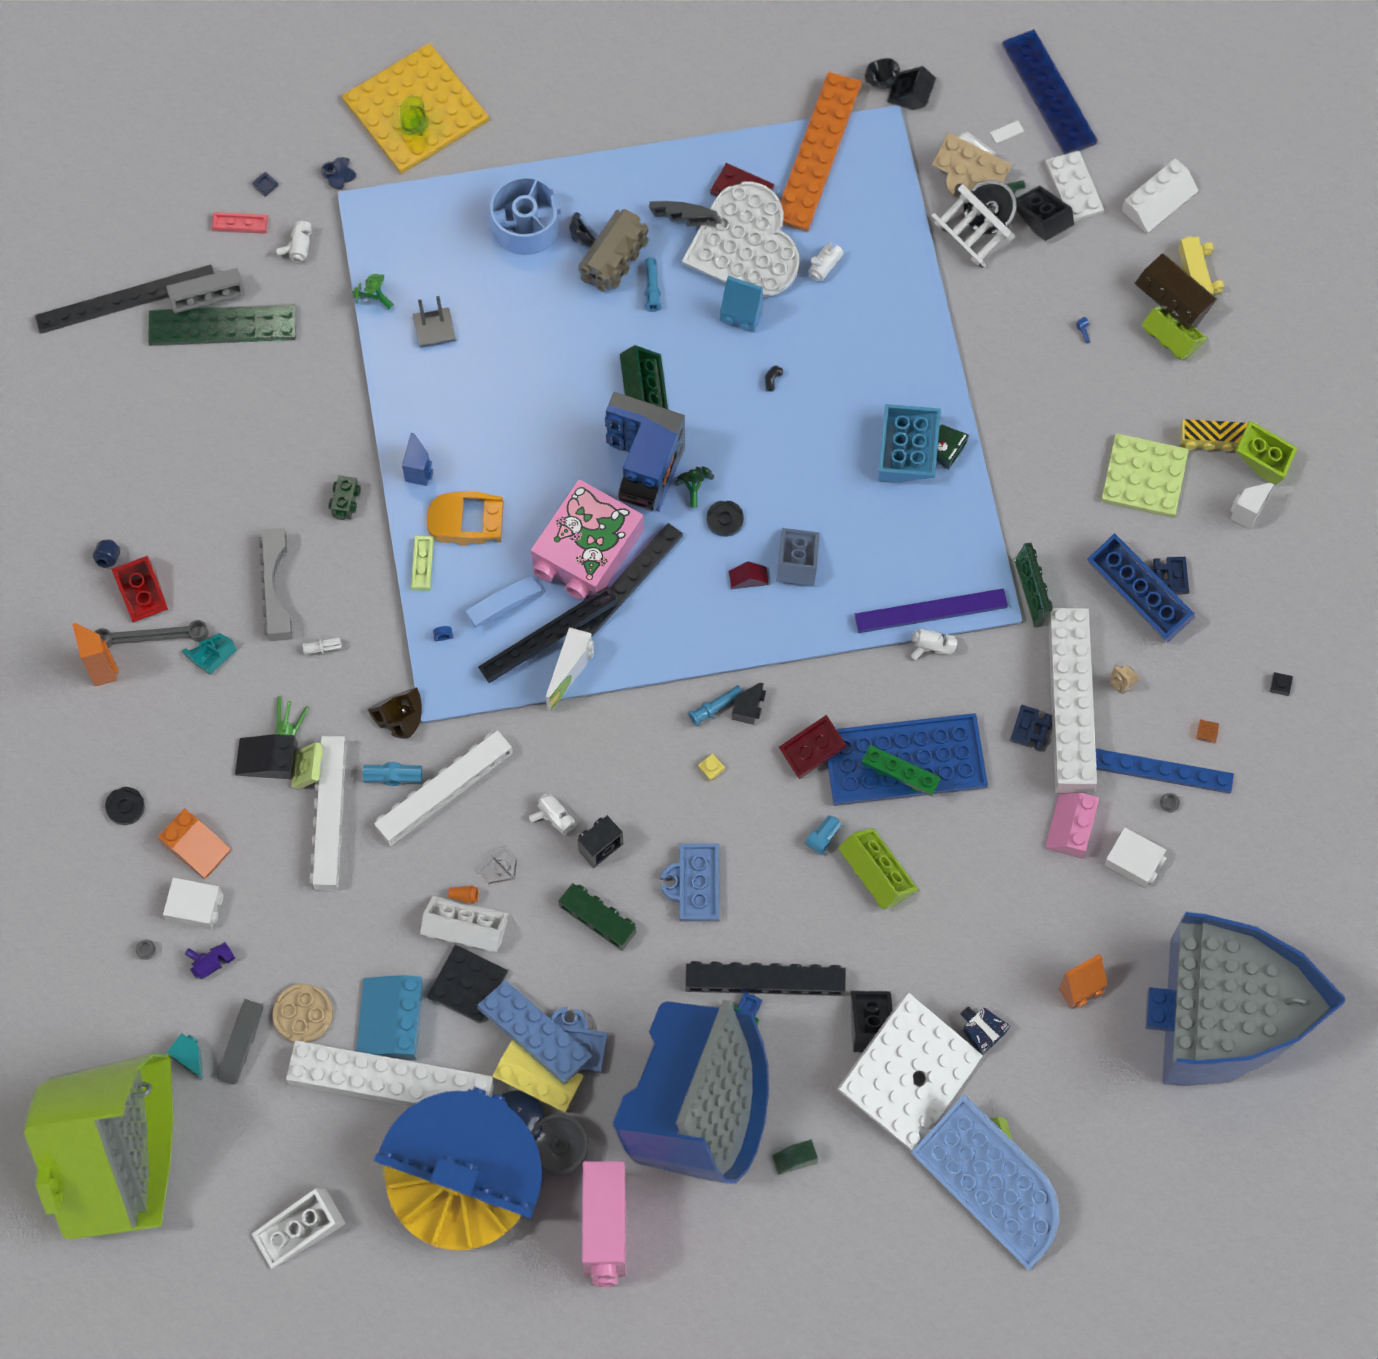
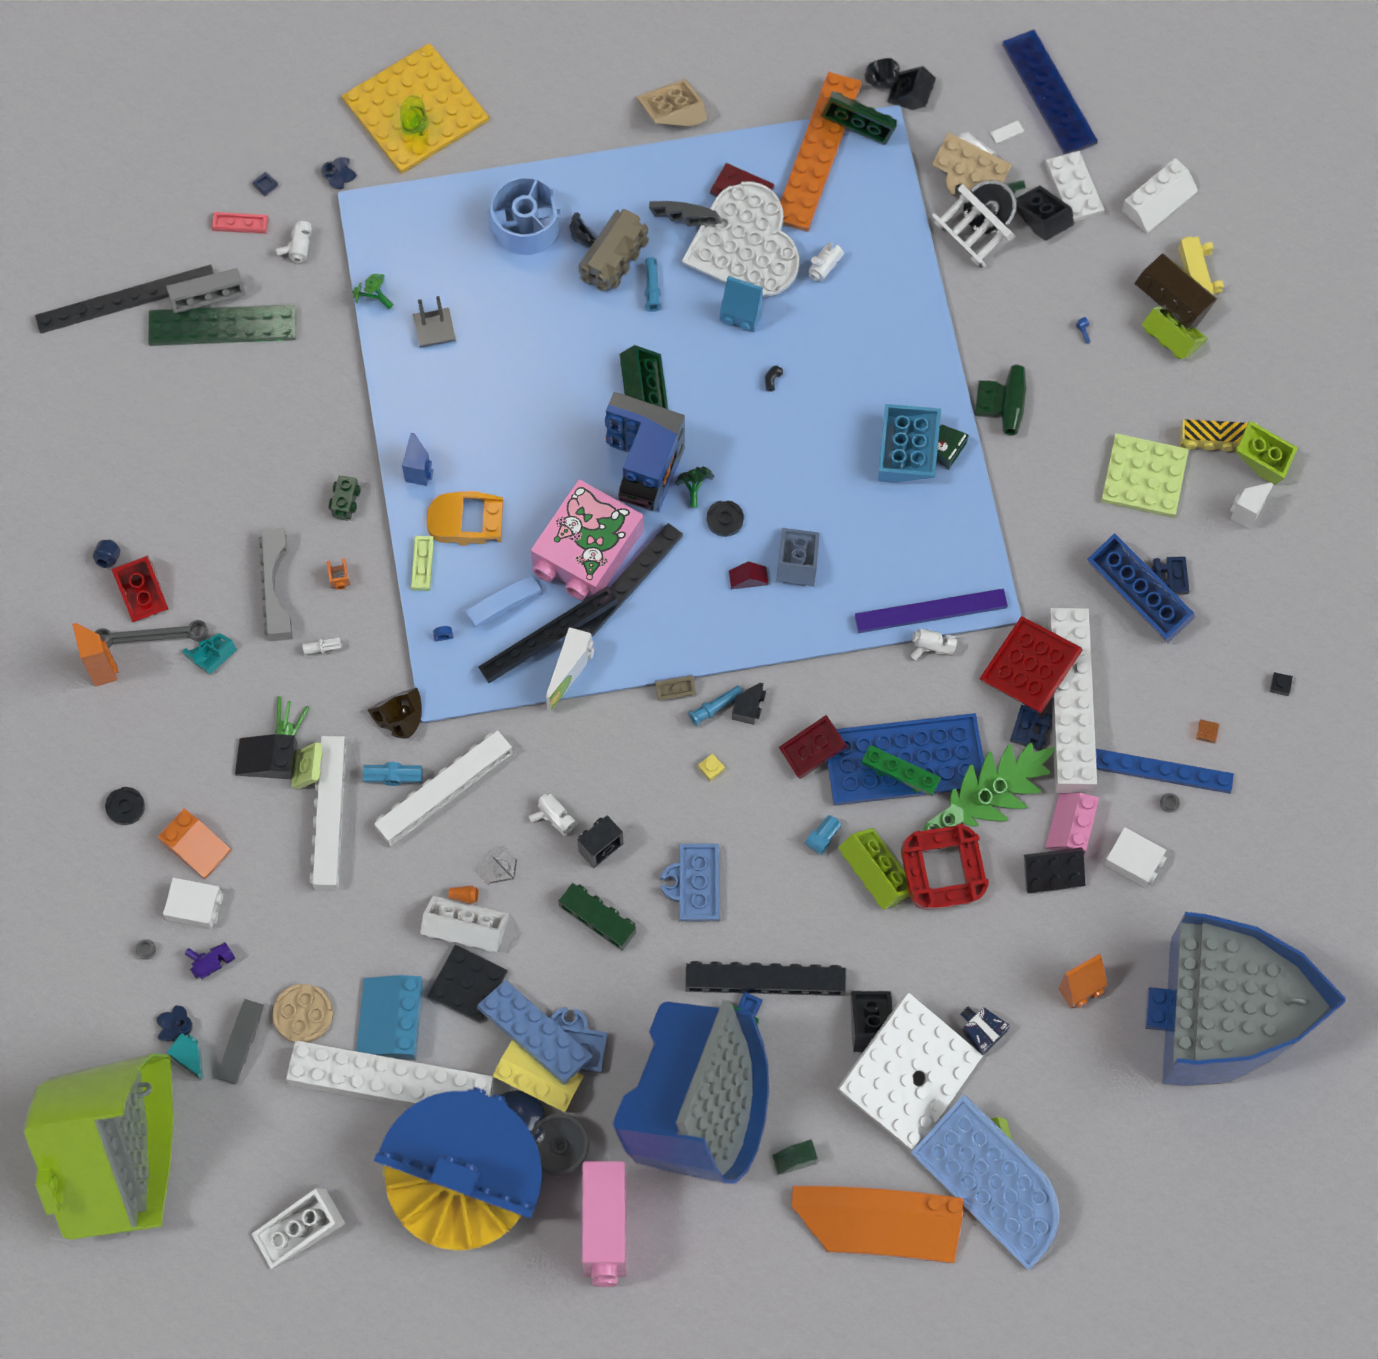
clear green plate [1014,542,1053,628] -> none
tan bracket [1109,664,1140,694] -> none
none -> dark blue plate [156,1005,193,1041]
none -> orange window [326,558,350,590]
none -> tan slope [637,79,707,126]
none -> dark tan plate [655,674,696,701]
none -> orange slope [791,1186,963,1264]
none -> dark green slope [821,91,897,145]
none -> red plate [901,824,989,910]
none -> bright green plant [923,743,1055,831]
none -> dark green plate [975,365,1027,436]
none -> red plate [979,616,1083,714]
none -> black plate [1024,847,1086,894]

